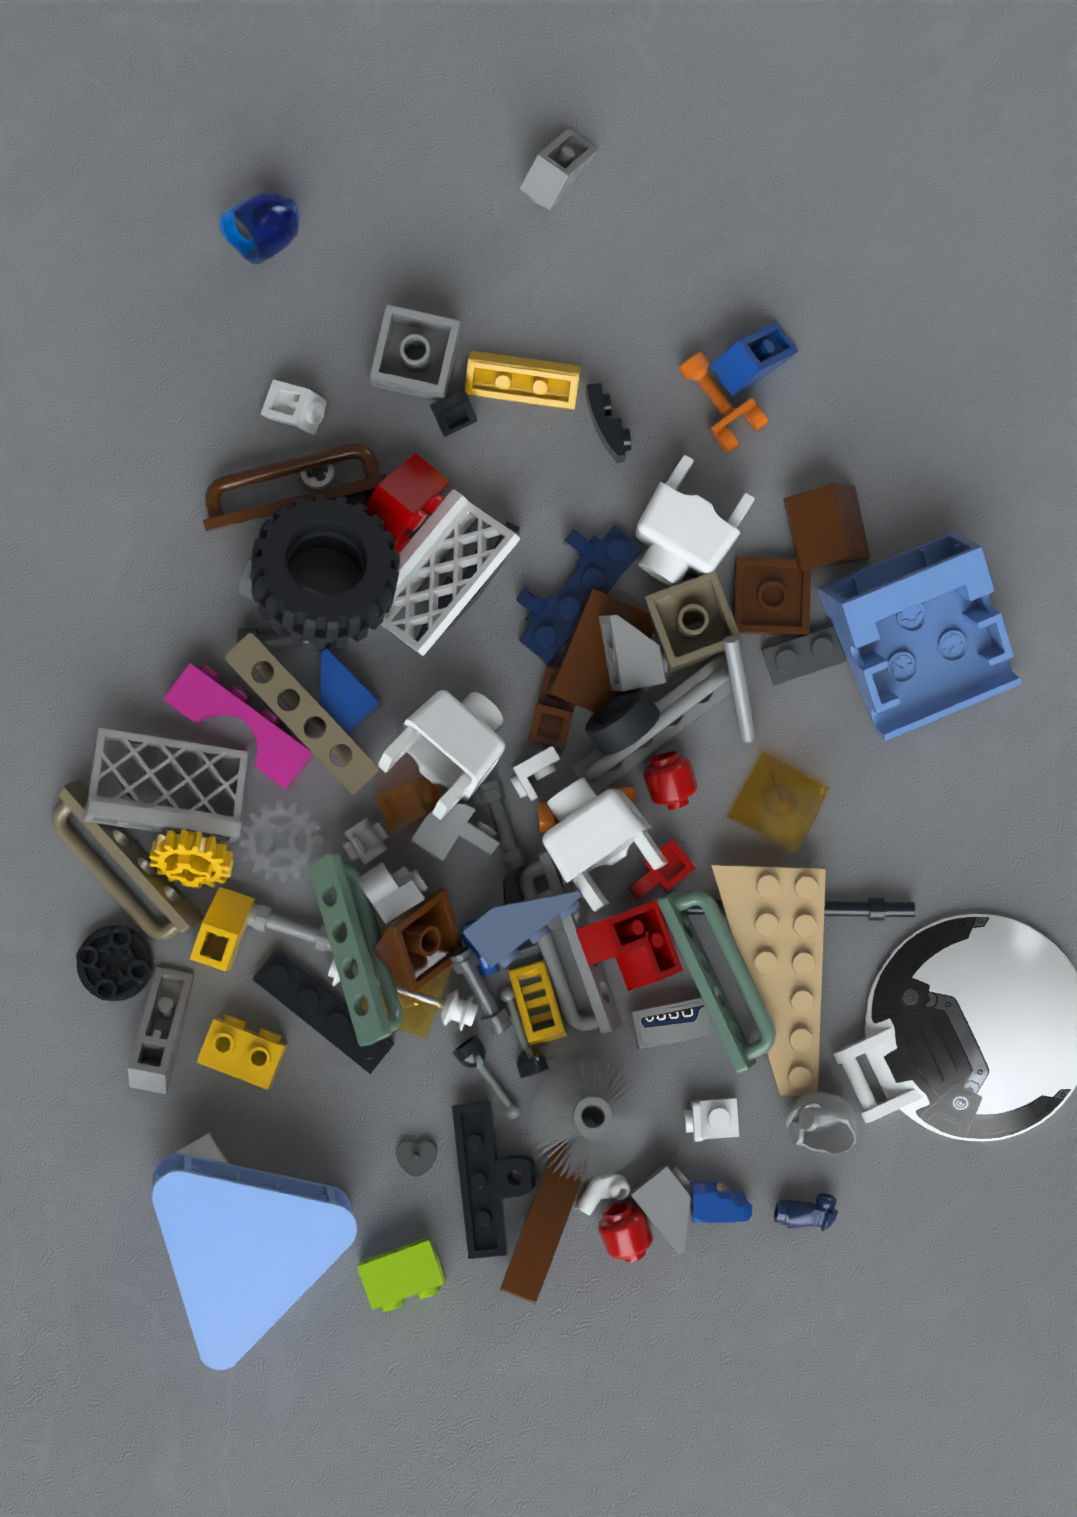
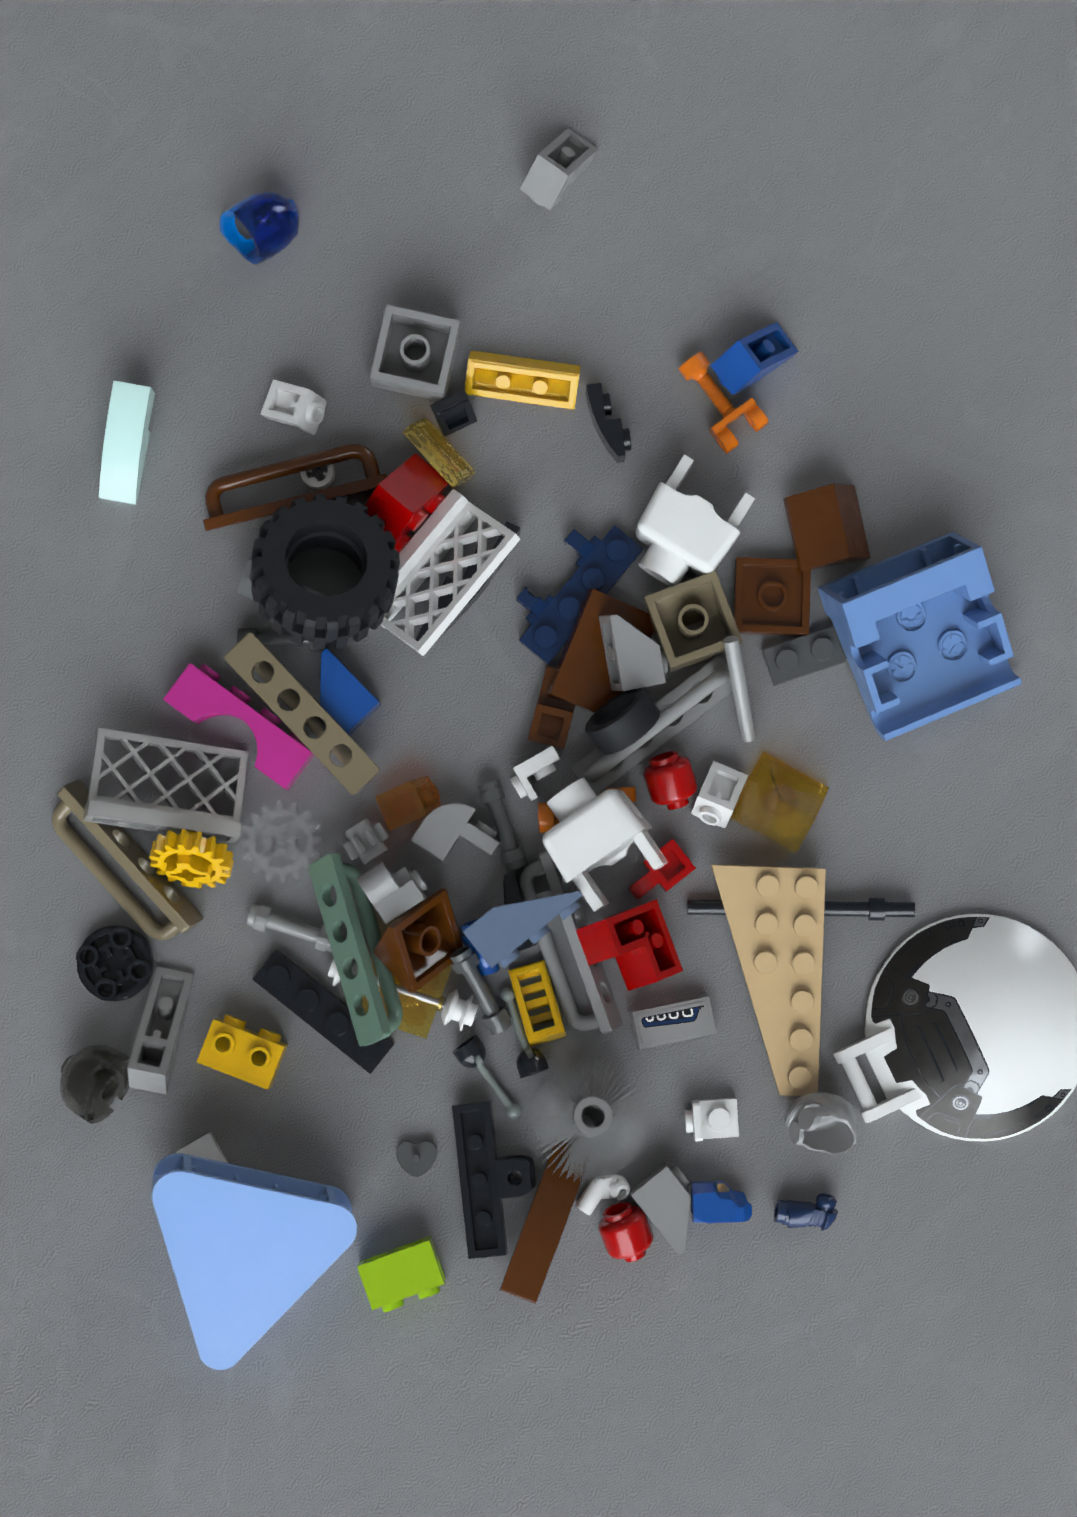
yellow slope [190,887,256,972] -> none
white piece [378,690,505,821] -> none
sand green piece [657,890,776,1073] -> none
none -> clear smoke cylinder [60,1045,130,1124]
none -> light aqua slope [99,380,155,505]
none -> clear yellow tile [402,418,475,488]
none -> white bracket [691,761,748,828]

